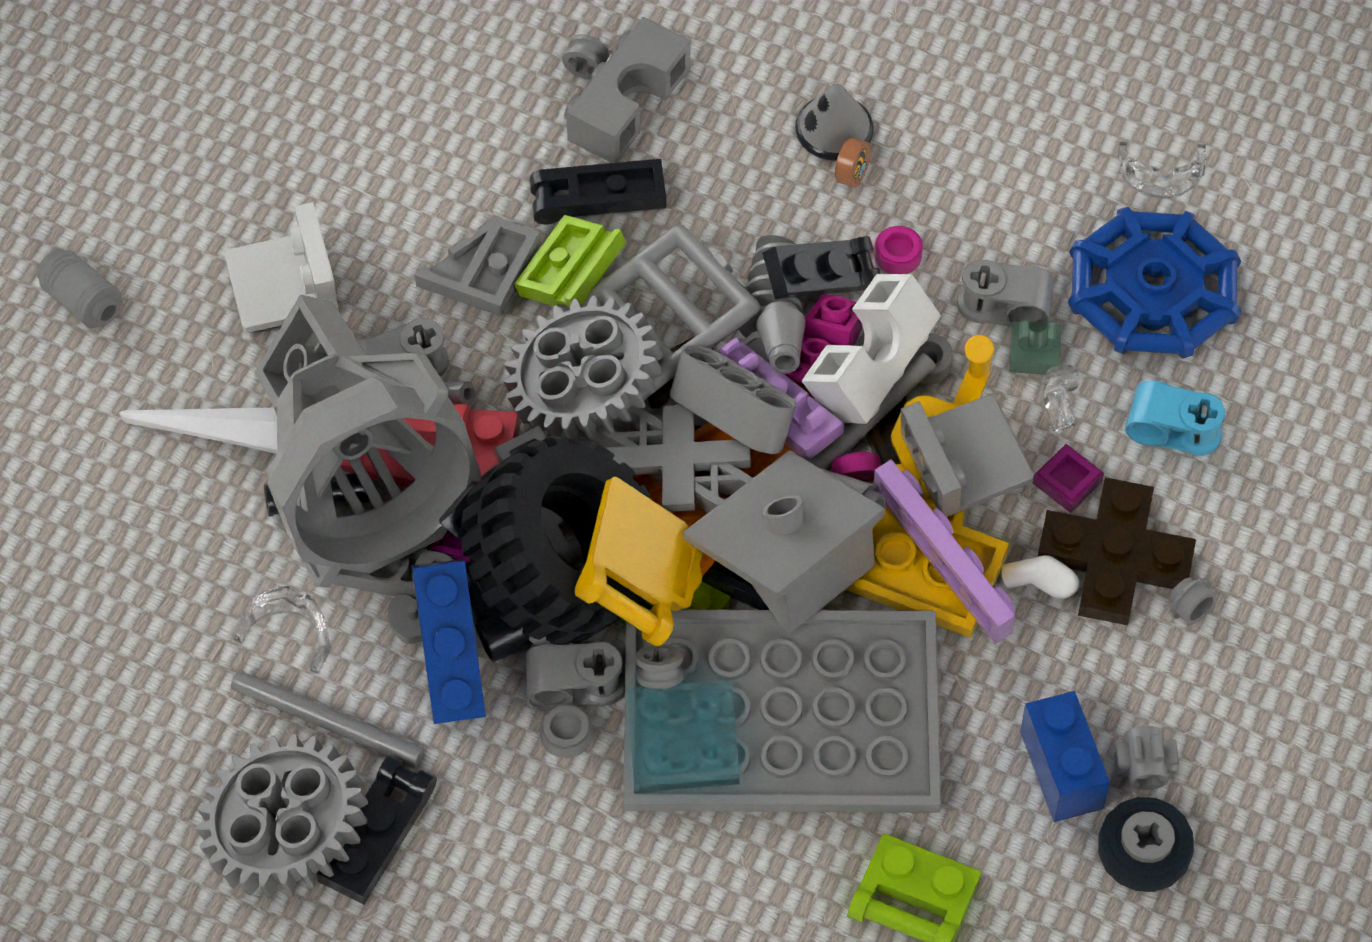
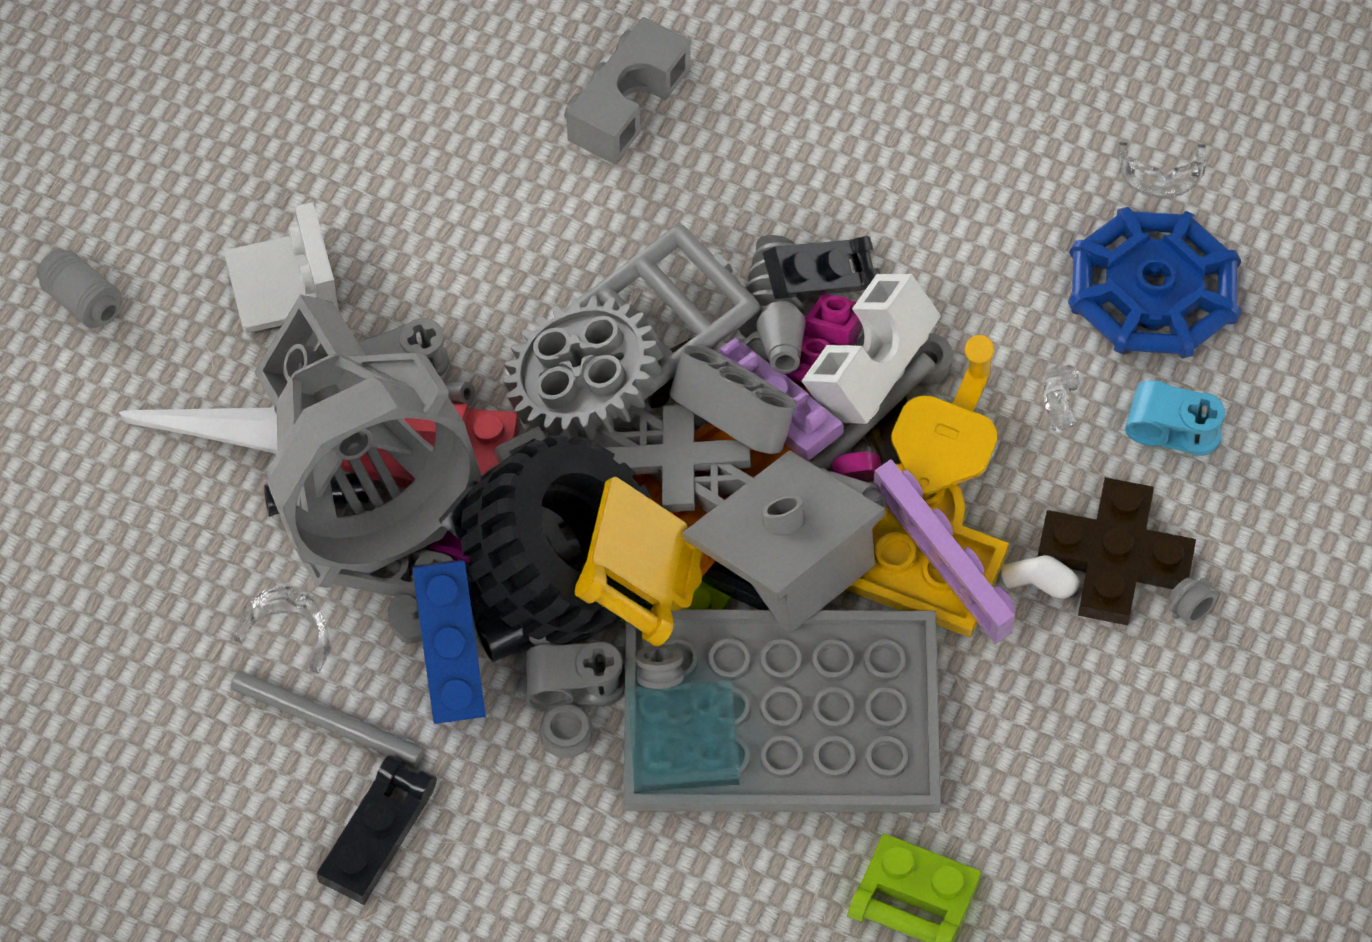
light grey gear [196,734,368,898] -> none
light grey wing [415,216,540,316] -> none
lime plate [514,215,626,309] -> none
black plate [529,159,666,225] -> none
light grey bush [562,34,609,79] -> none
light grey hat [795,84,874,161] -> none
nougat tile [835,137,871,188] -> none
dark pink tile [874,226,923,274] -> none
light grey bracket [901,394,1034,517] -> none
light grey piece [957,260,1053,326] -> none
sand green tile [1009,320,1061,376] -> none
blue brick [1020,691,1110,822] -> none
magenta tile [1032,444,1104,513] -> none
black wheel [1098,797,1194,892] -> none
light grey gear [1114,726,1179,790] -> none

